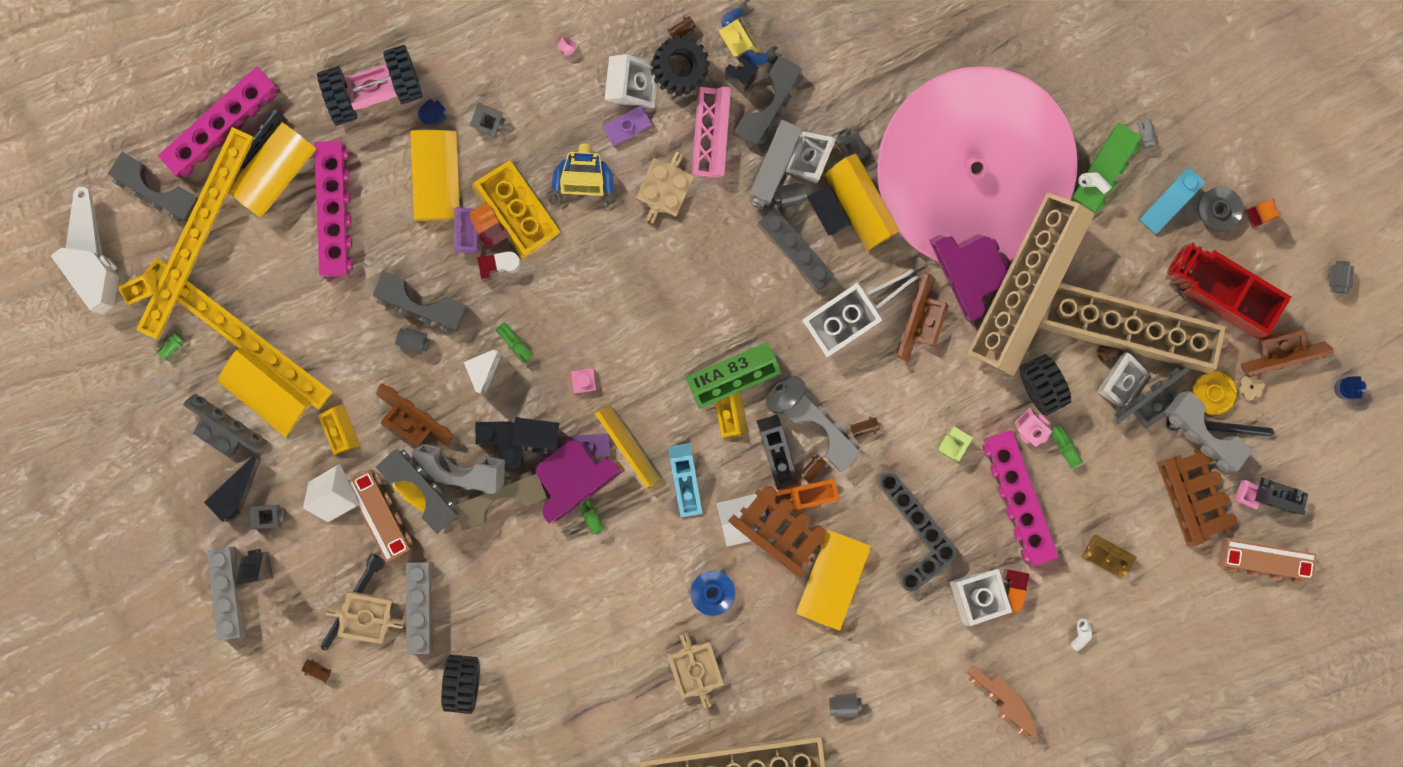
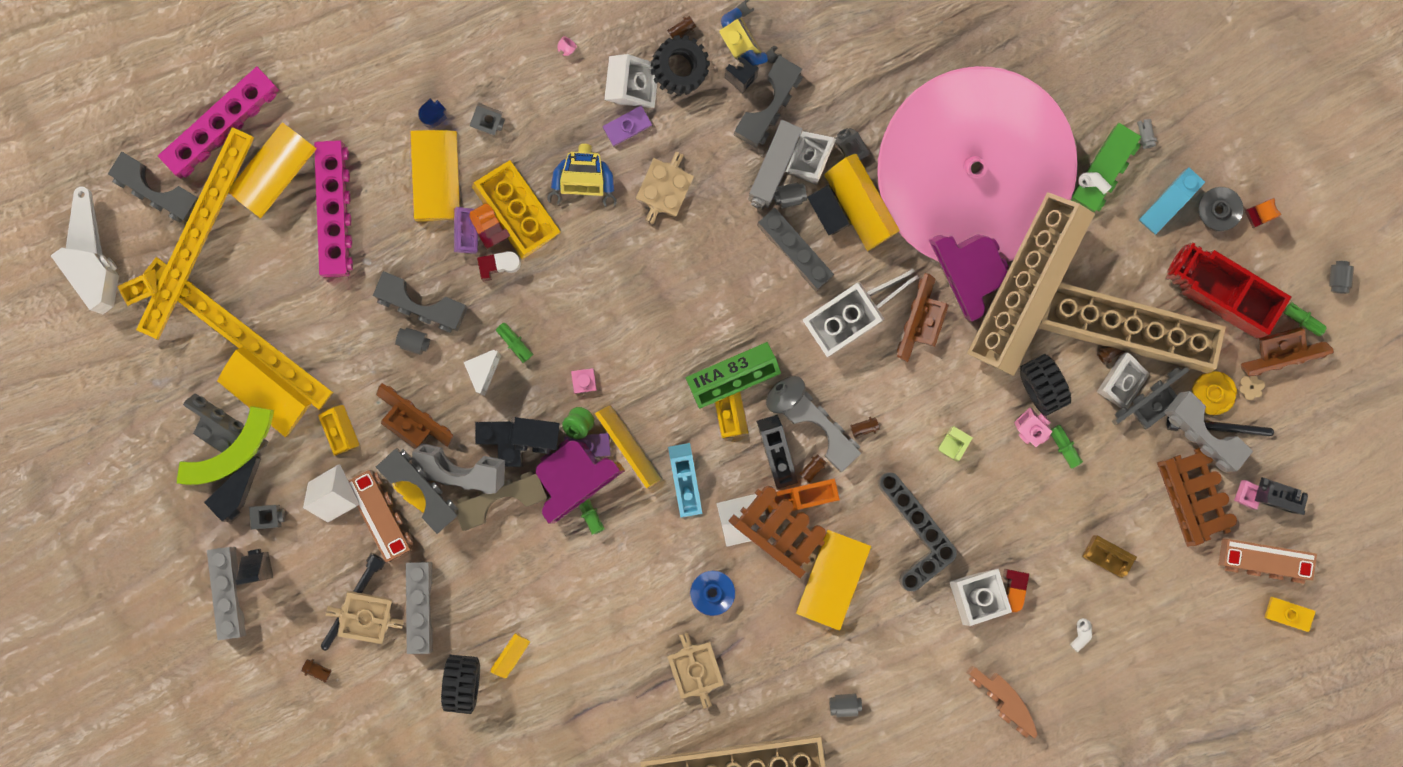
bright green pin [156,332,185,361] -> none
black pin [241,108,285,169] -> none
black plate [317,44,423,126] -> none
bright pink fence [692,86,731,178] -> none
dark pink brick [982,430,1058,566] -> none
clear blue plate [1334,376,1366,400] -> none
none -> lime tile [176,406,274,485]
none -> yellow slope [490,632,530,678]
none -> bright green piece [562,407,594,440]
none -> yellow plate [1264,597,1316,632]
none -> bright green axle [1283,301,1327,337]

